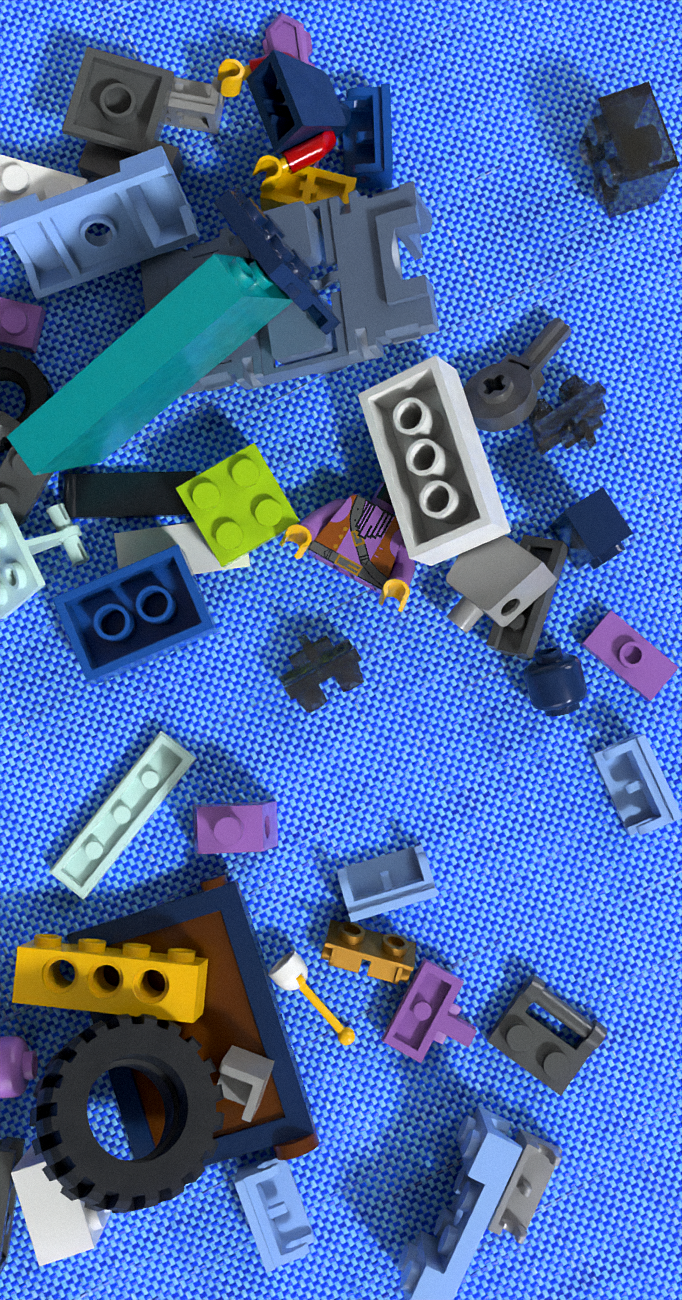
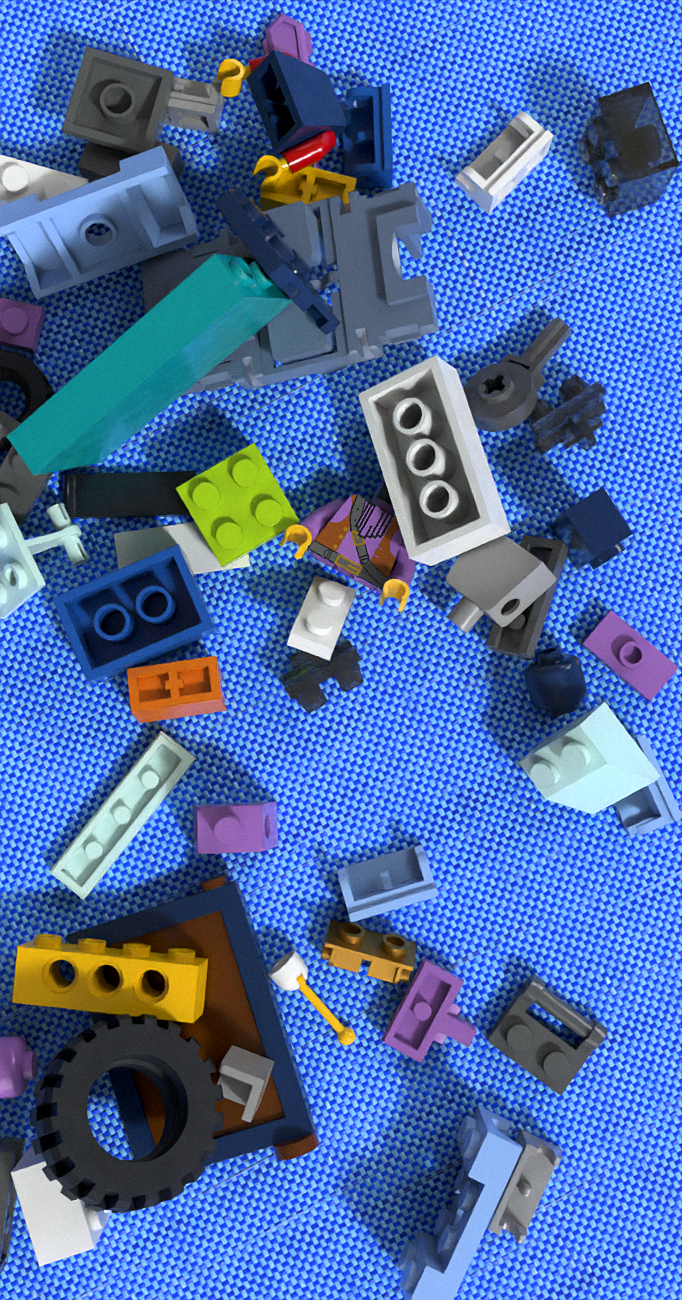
light blue hinge [234,1154,315,1273] -> none
none -> orange hinge [127,656,227,724]
none -> white plate [287,575,357,661]
none -> white hinge [454,111,554,215]
none -> light aqua slope [518,702,660,814]

